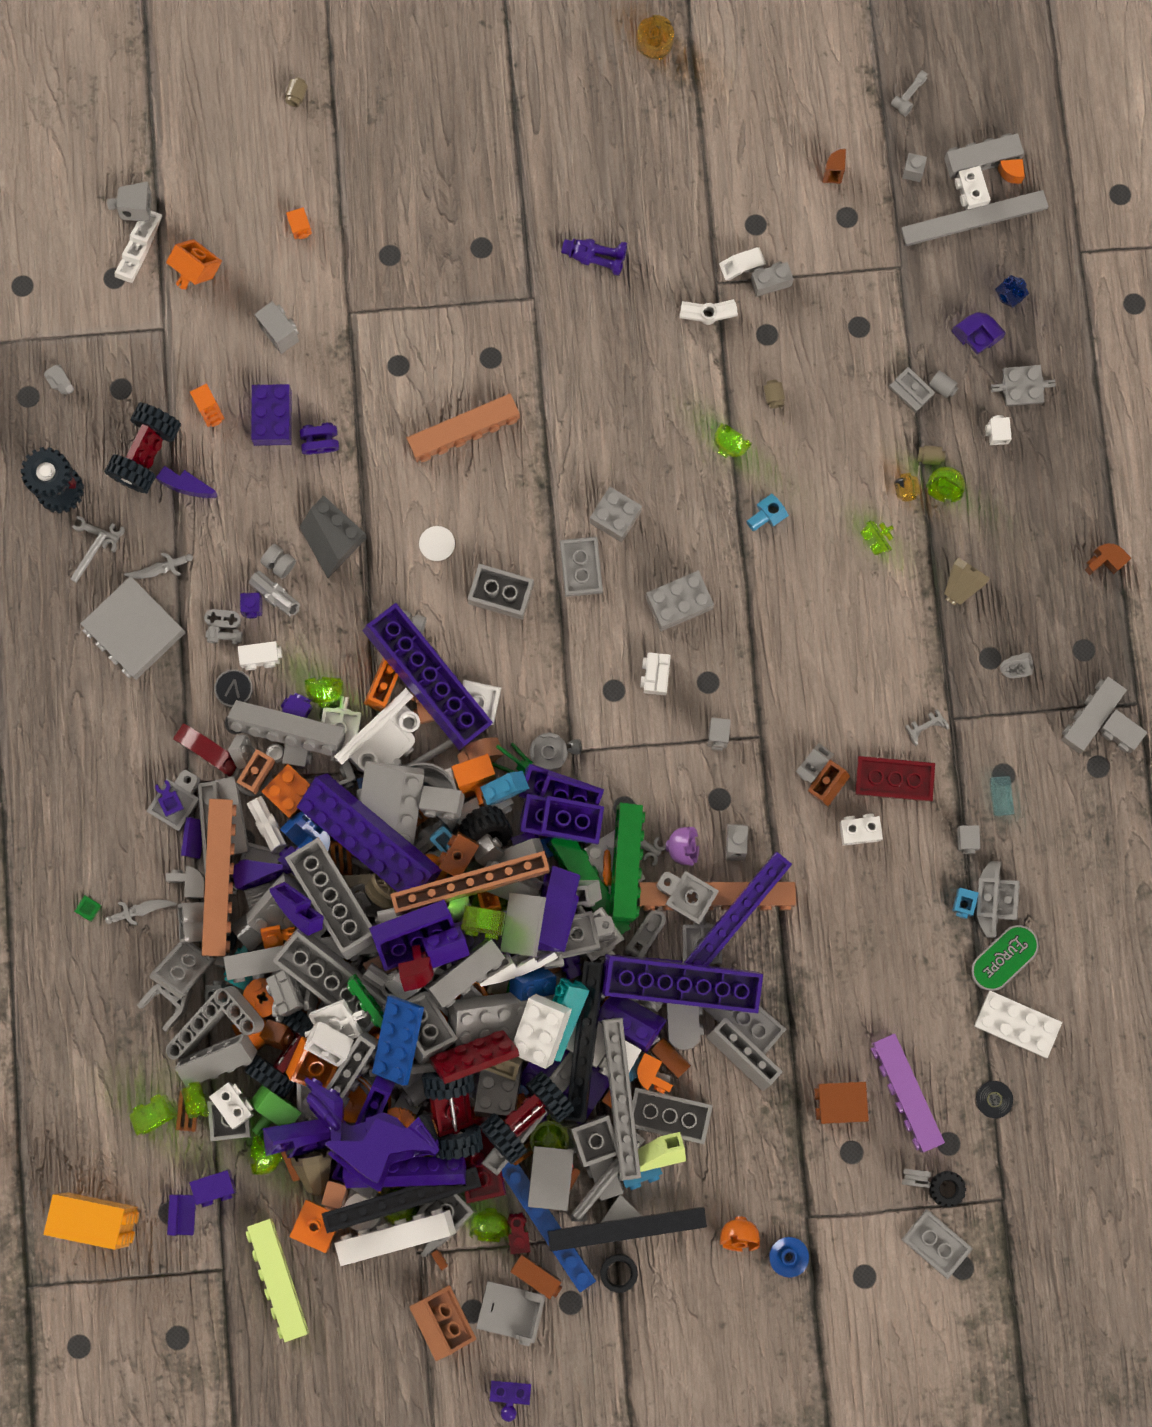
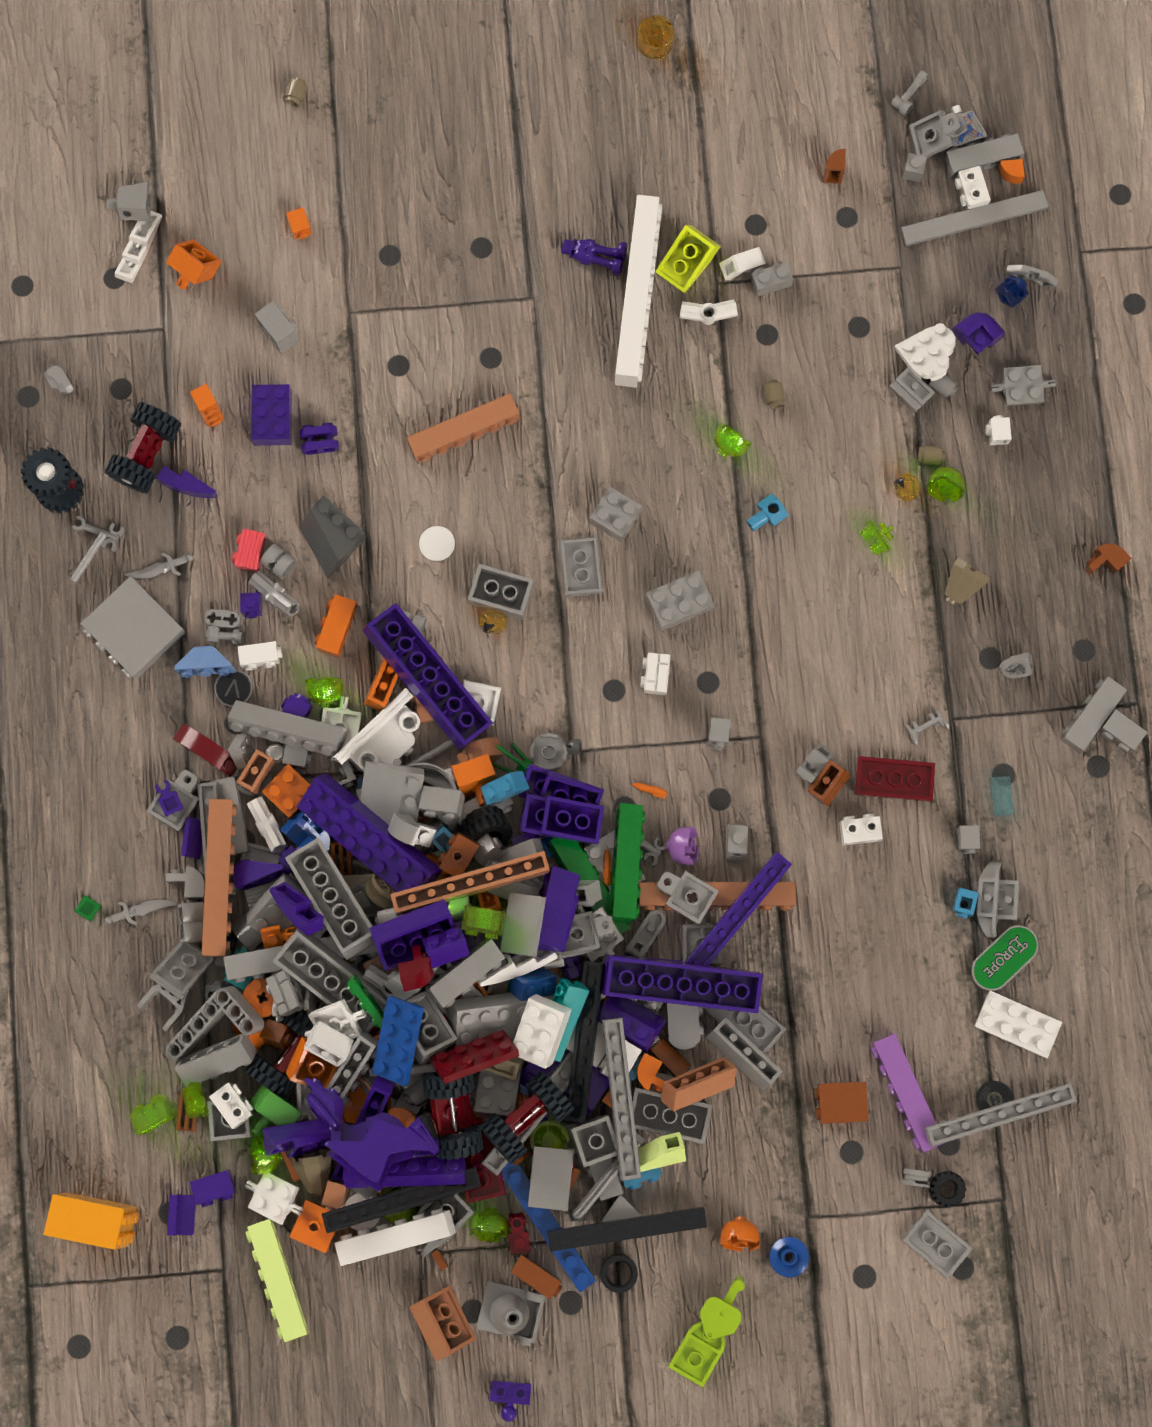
none -> medium blue slope [174,646,236,678]
none -> coral brick [232,529,267,572]
none -> white plate [245,1171,304,1225]
none -> orange brick [314,594,358,658]
none -> light grey brick [388,812,436,848]
none -> clear yellow head [479,609,507,634]
none -> light grey cone [489,1293,529,1335]
none -> white piece [615,195,663,388]
none -> orange piece [632,782,668,799]
none -> neon yellow slope [655,225,721,293]
none -> nougat brick [661,1057,737,1112]
none -> lime plate [668,1275,745,1387]
none -> white plate [895,323,956,381]
none -> light grey plate [909,110,967,158]
none -> light grey tile [924,1083,1077,1147]
none -> torso [950,105,987,149]
none -> light grey tile [1006,264,1058,287]

